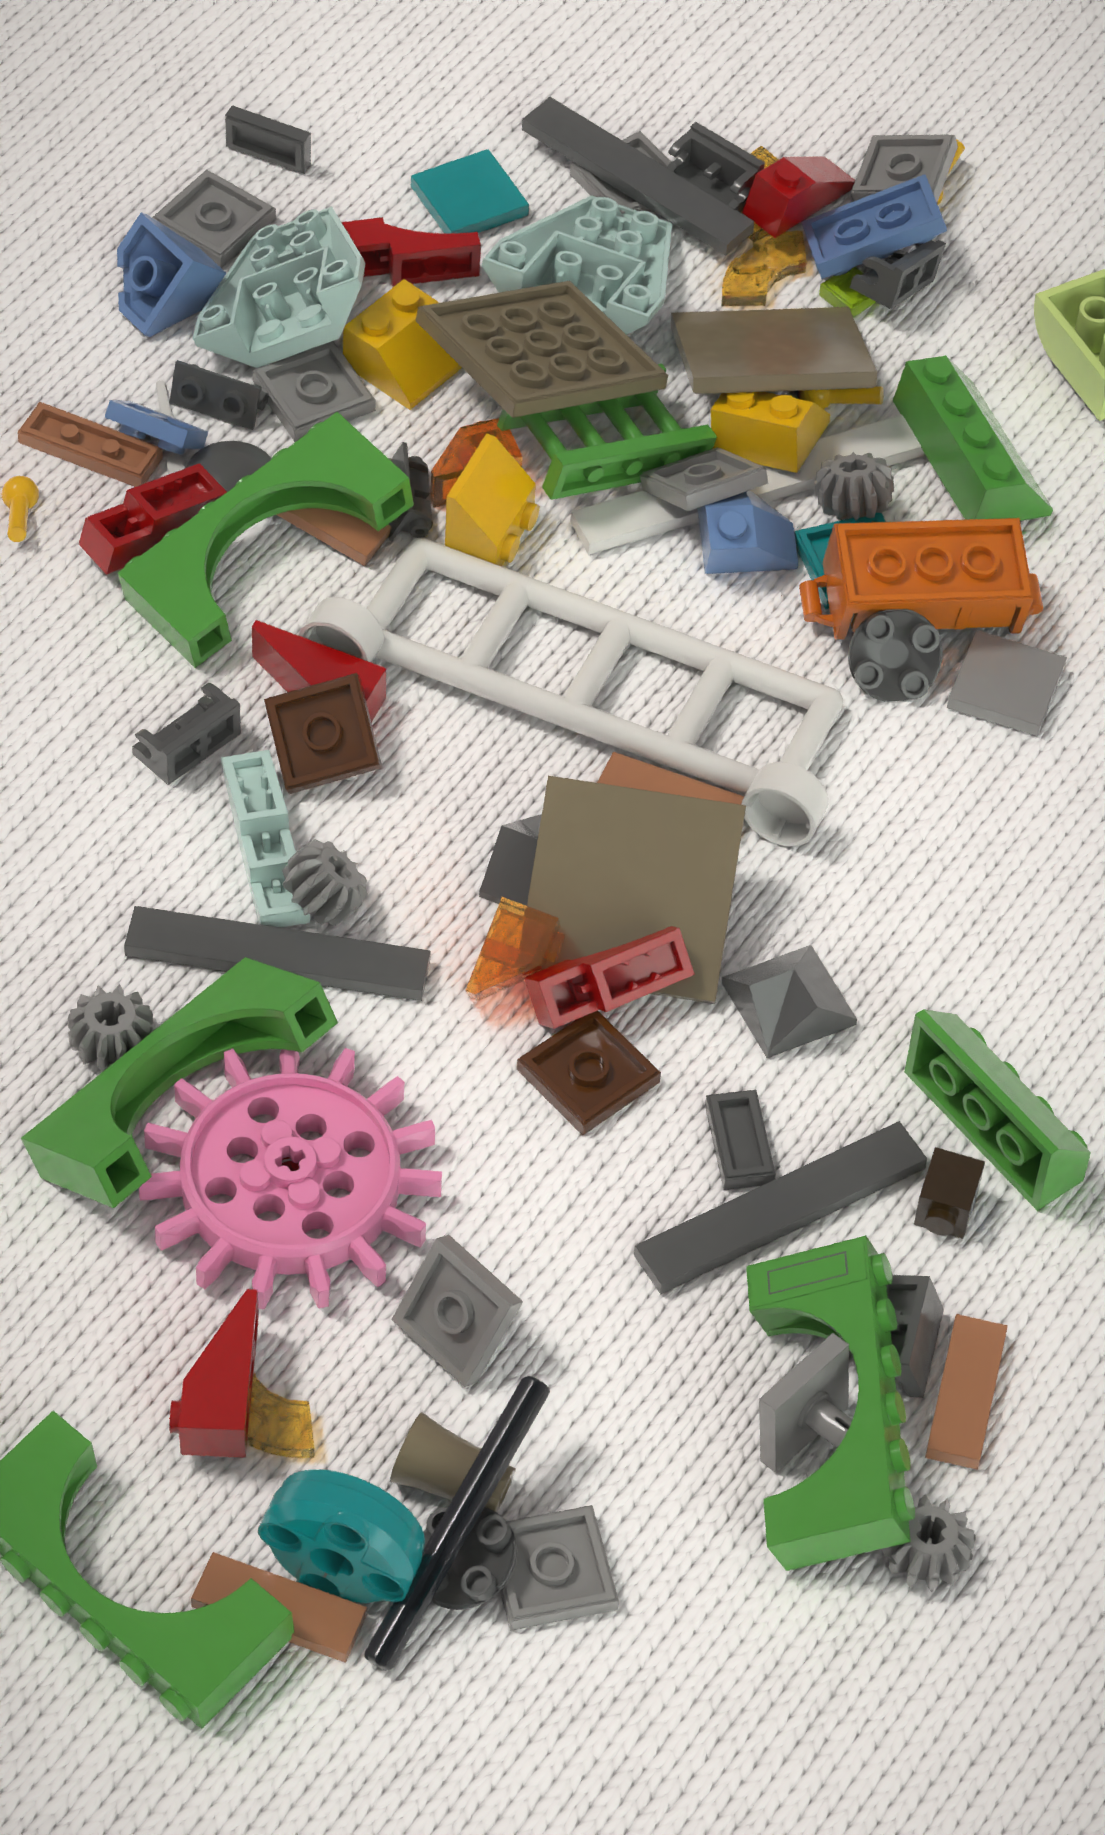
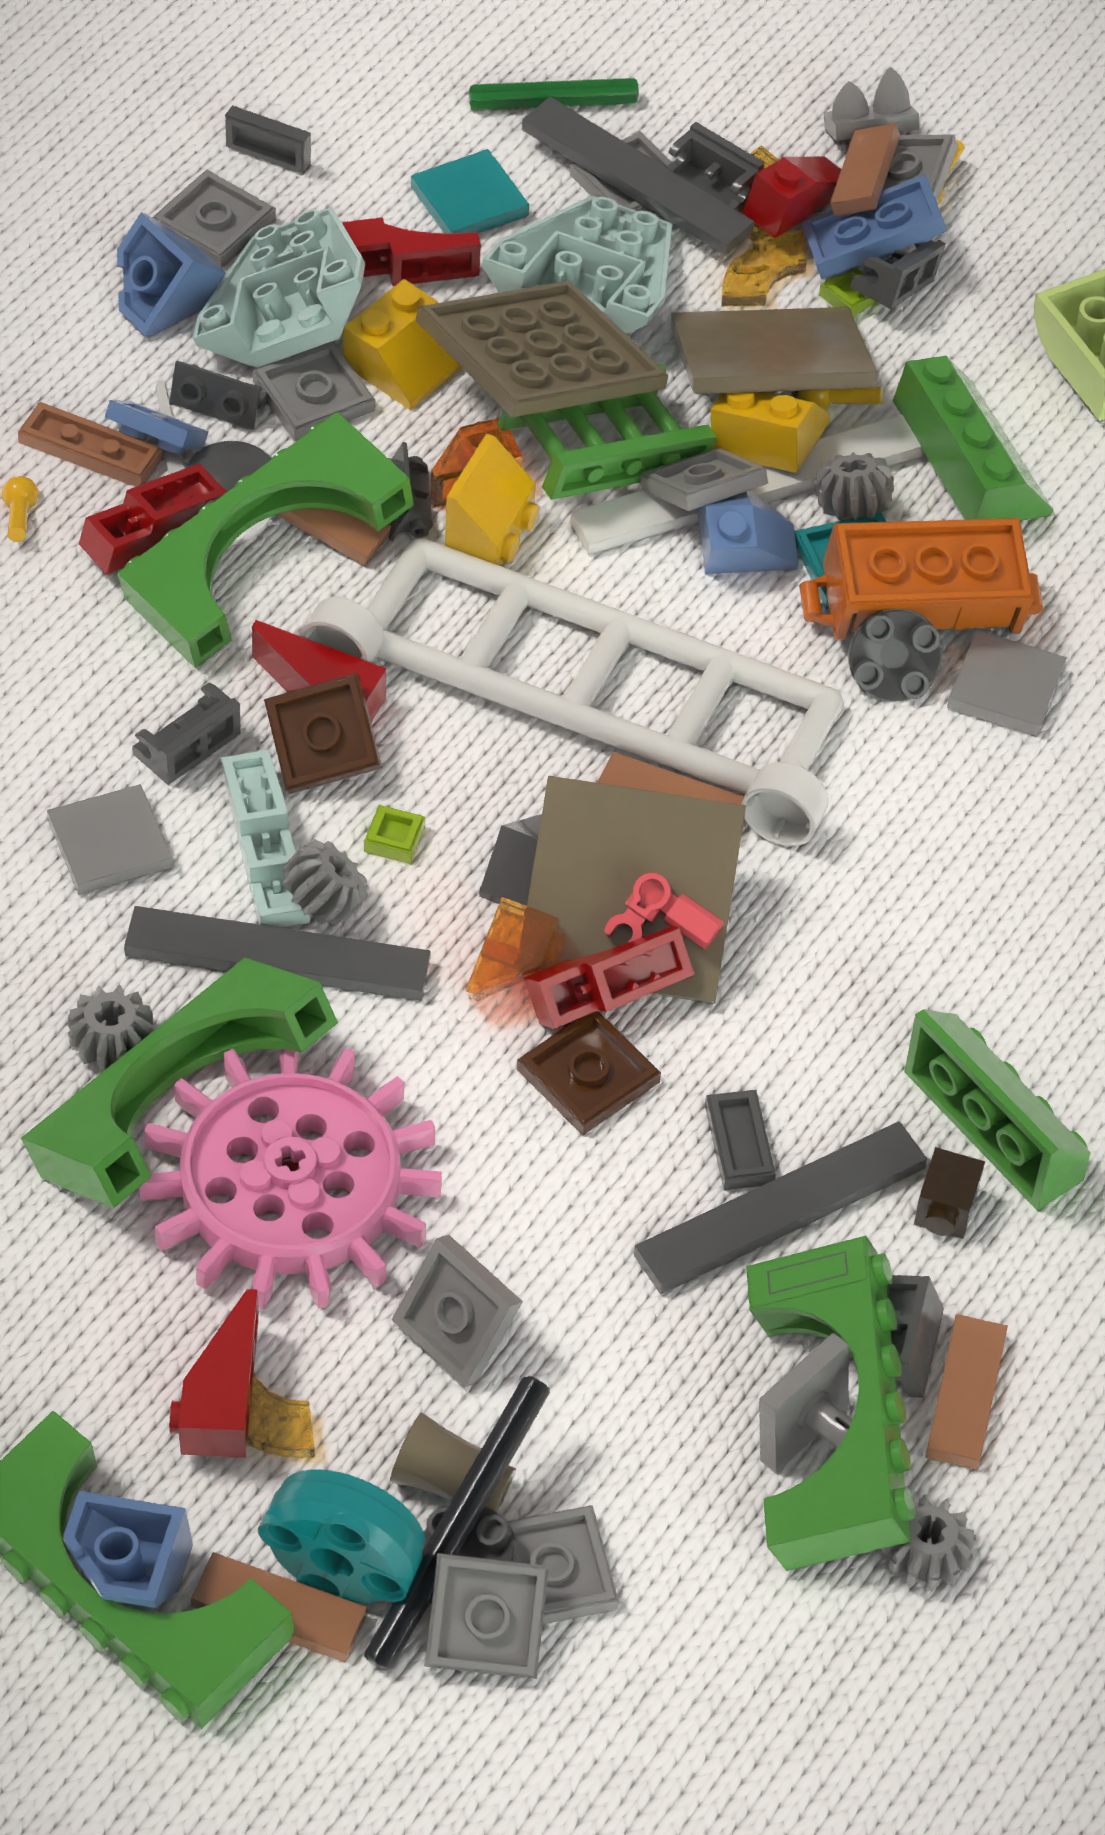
dark grey slope [722,945,857,1058] -> none
none -> light grey tile [47,784,173,895]
none -> medium blue slope [63,1491,193,1608]
none -> lime tile [364,805,426,864]
none -> light grey tile [424,1553,549,1679]
none -> green axle [468,78,639,110]
none -> coral bar [604,873,724,950]
none -> light grey tile [824,67,919,141]
none -> nougat tile [830,123,900,216]

